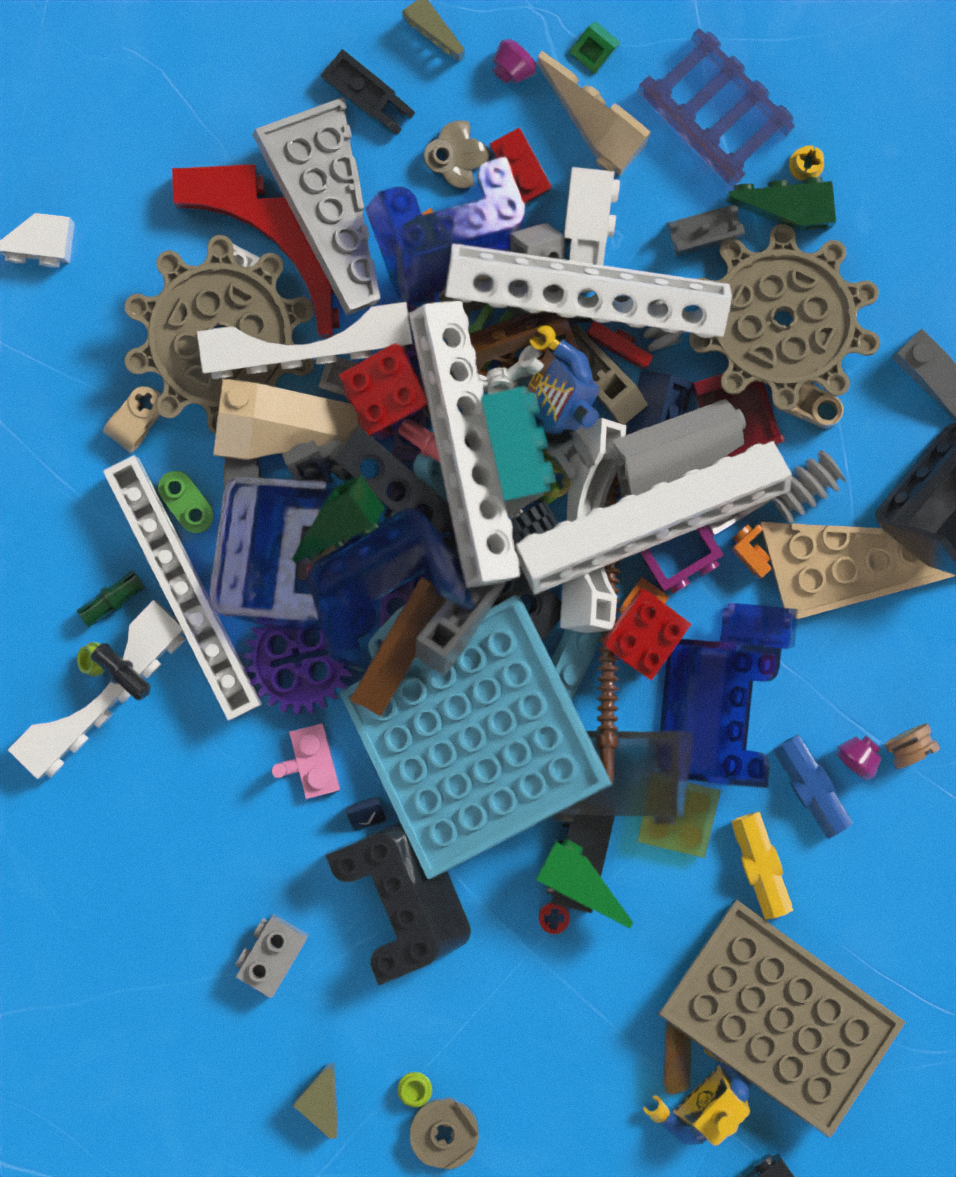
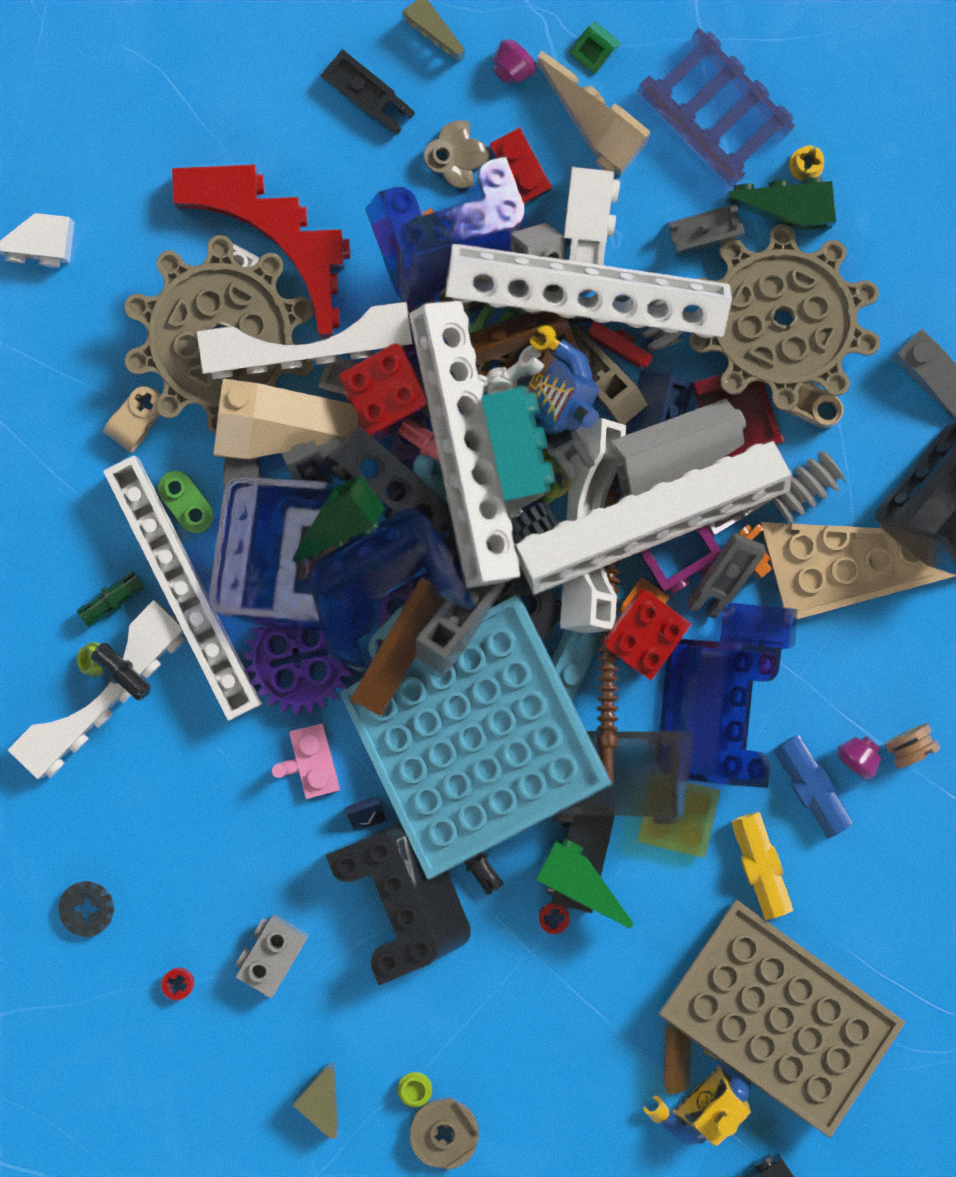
light grey wing [252,96,380,315] -> none
none -> clear smoke gear [58,881,115,937]
none -> red bush [161,967,195,1000]
none -> black axle [464,852,505,895]
none -> dark grey hinge [687,533,766,619]

